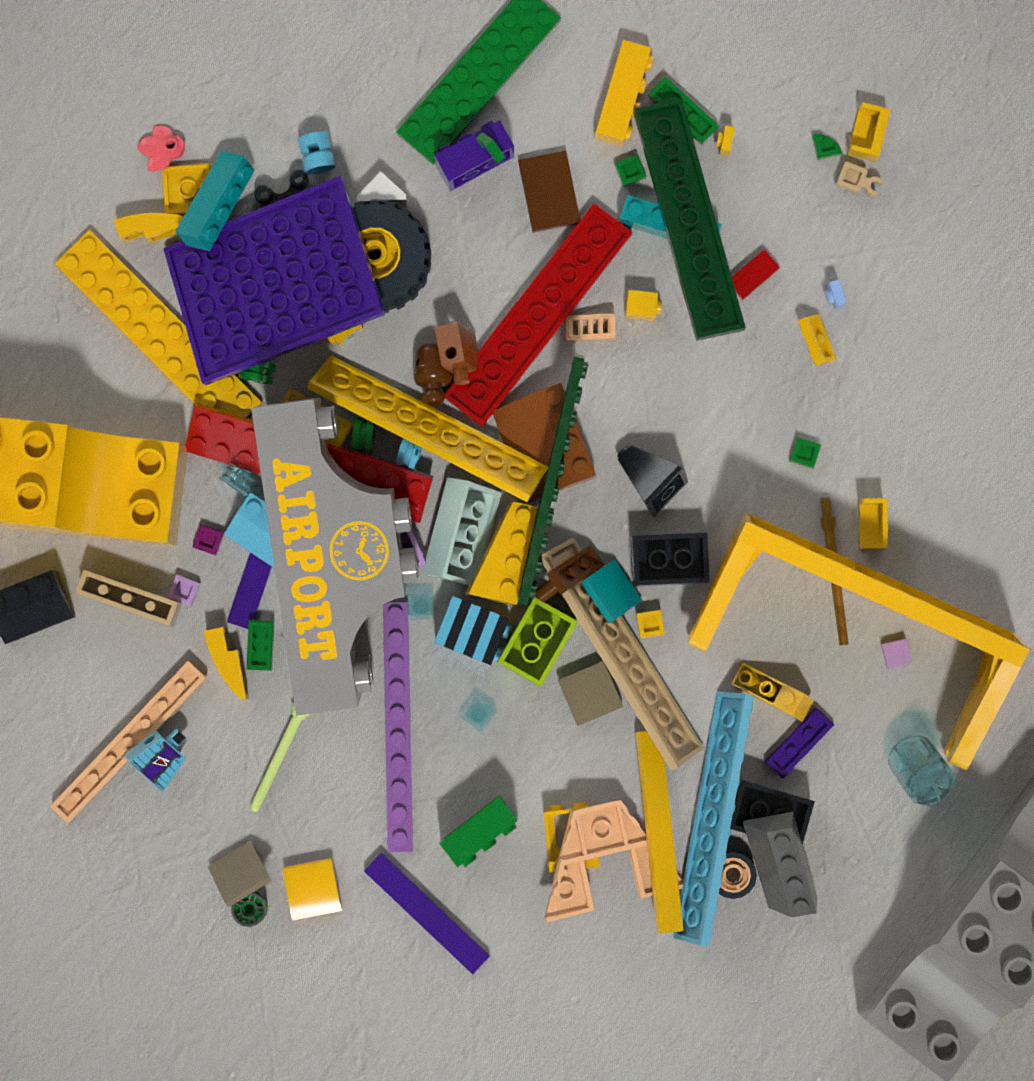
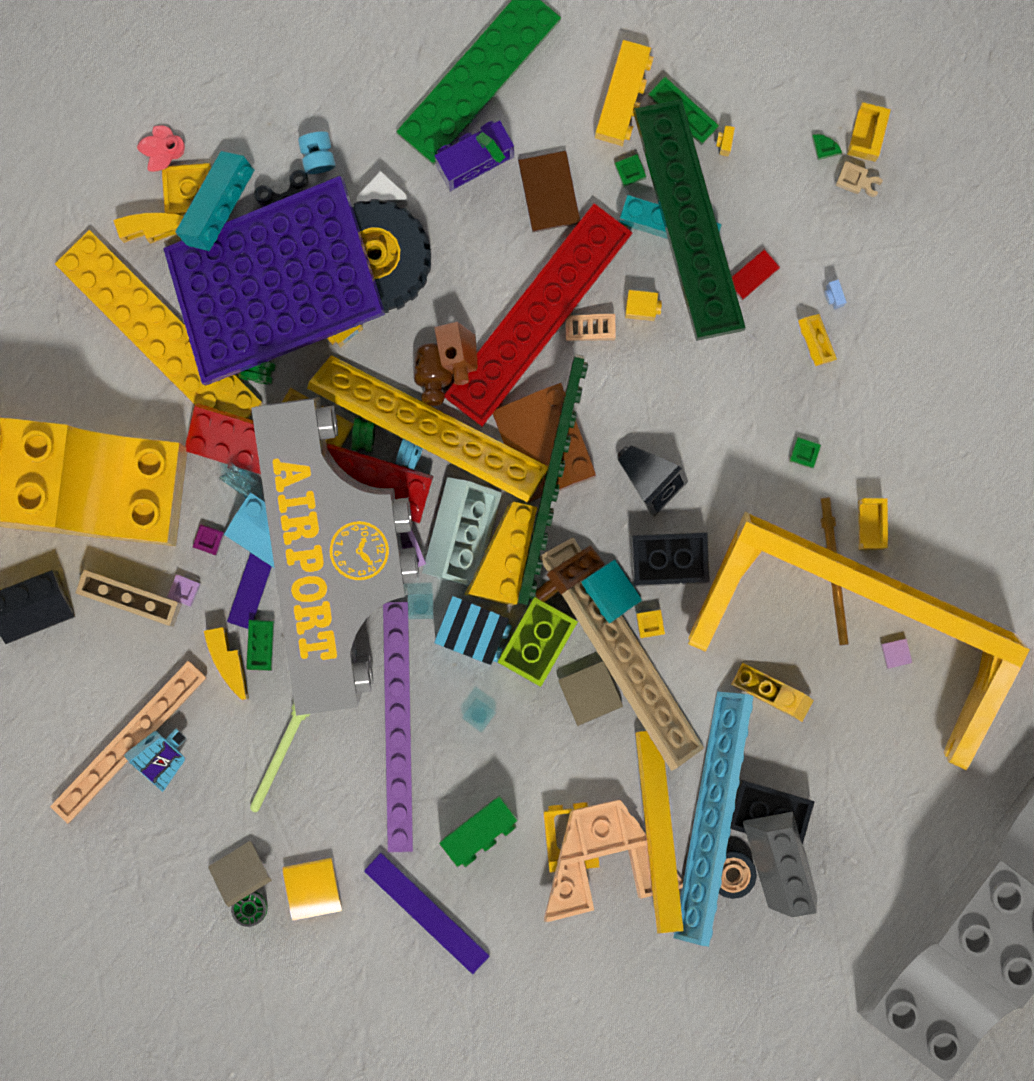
dark purple tile [765,707,835,778] -> none
clear light blue cylinder [888,735,956,807] -> none

